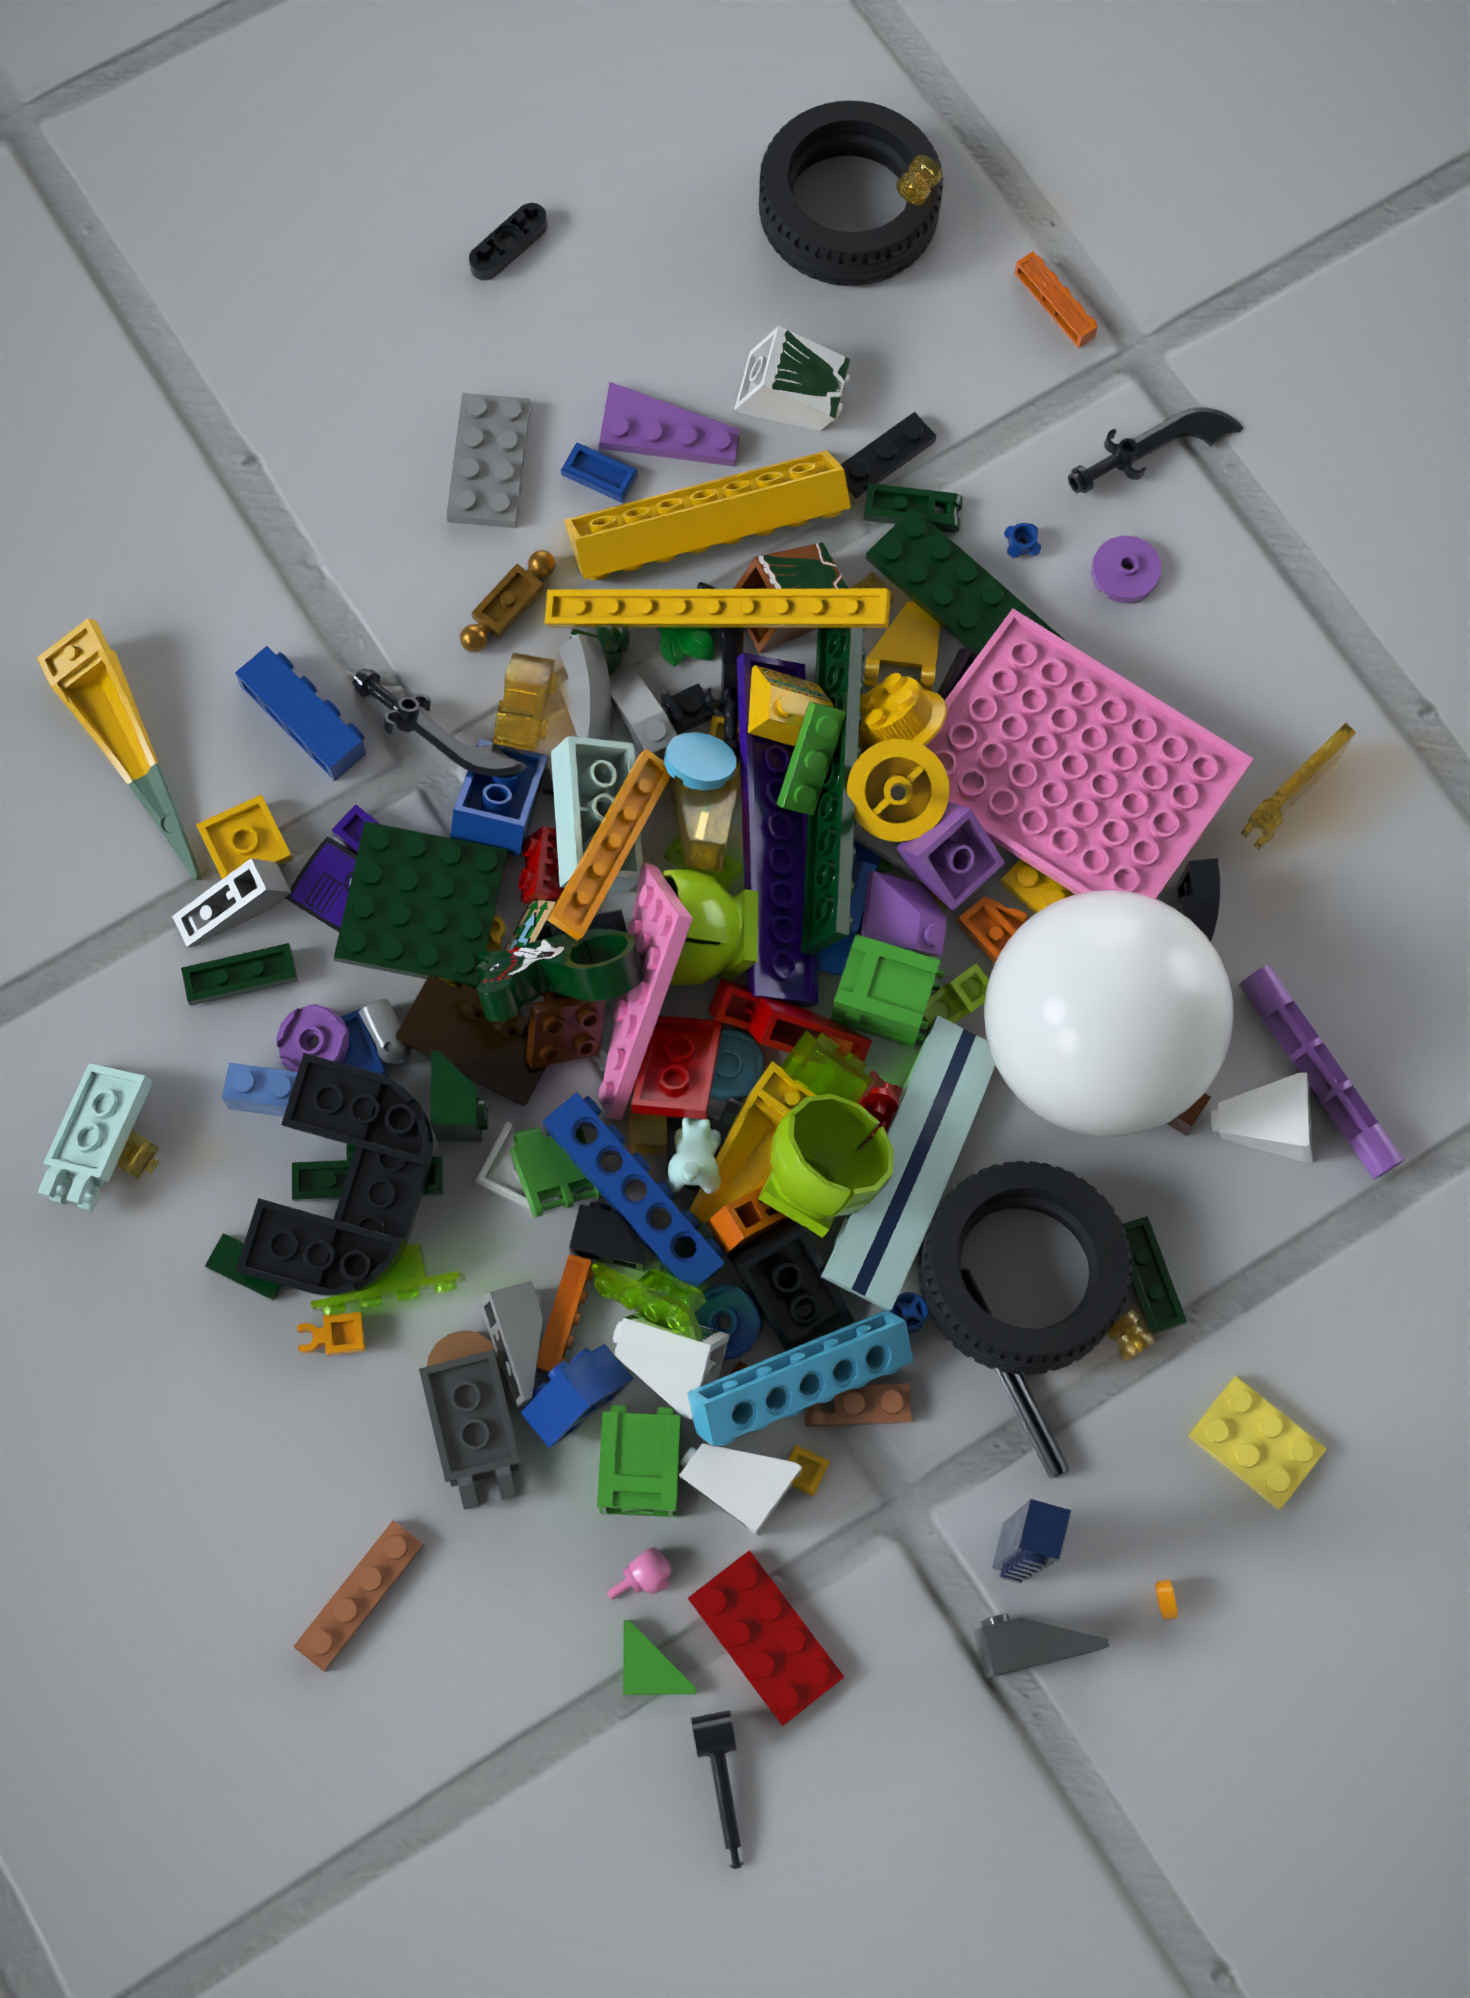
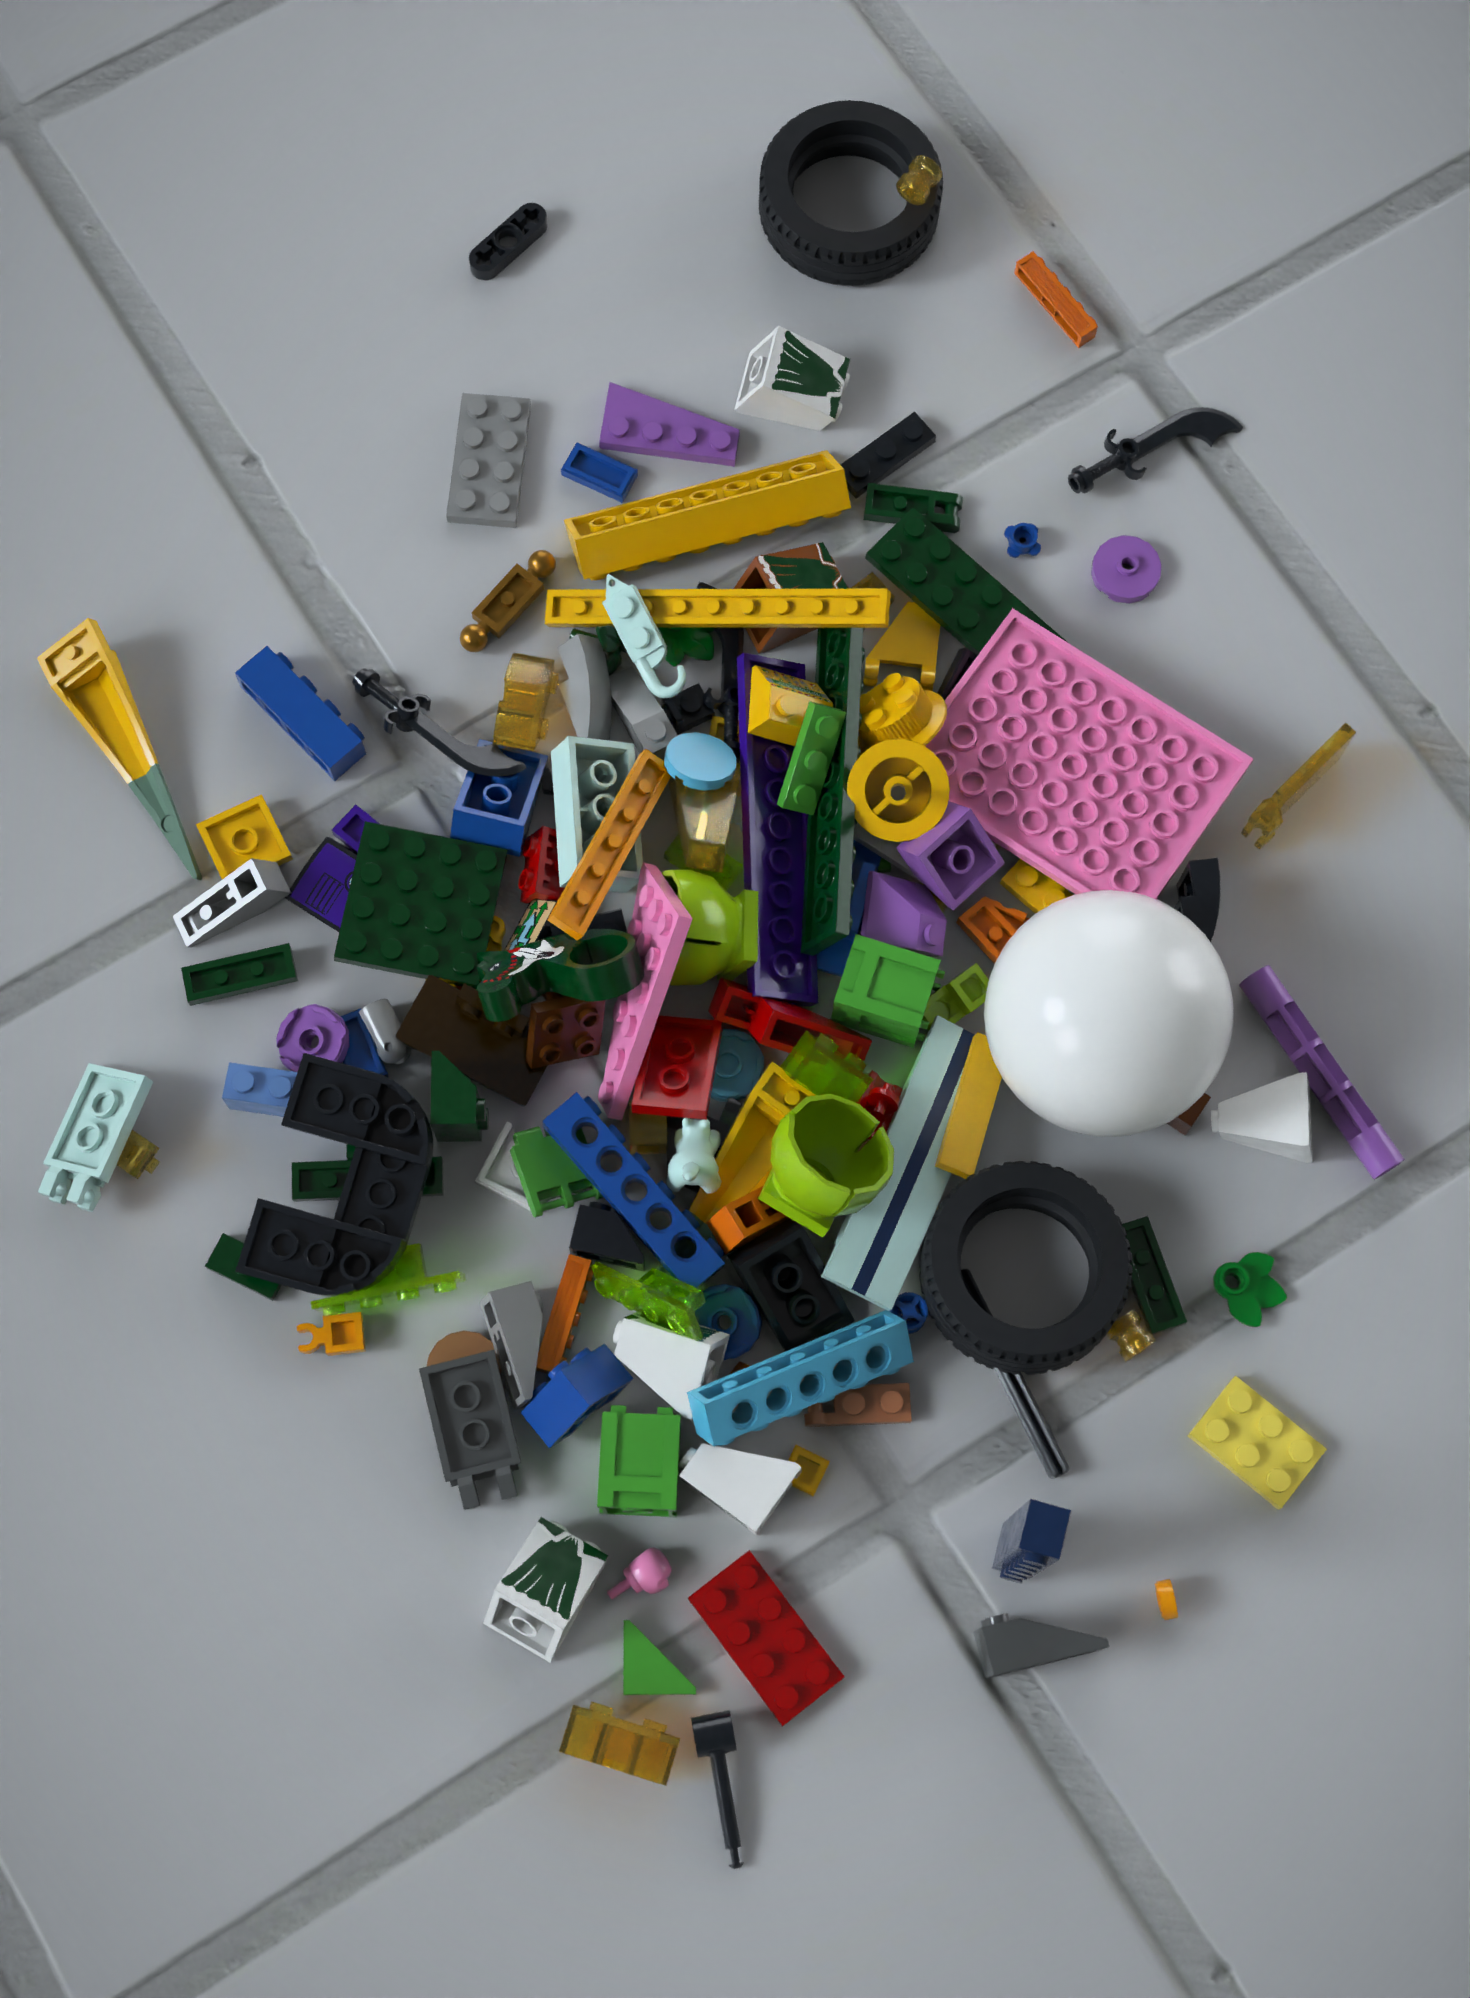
nougat plate [293,1521,424,1672] -> none
none -> slope [483,1517,608,1663]
none -> clear yellow brick [559,1702,680,1786]
none -> light aqua plate [602,574,686,698]
none -> yellow tile [935,1032,1002,1179]
none -> green plate [1213,1252,1287,1327]

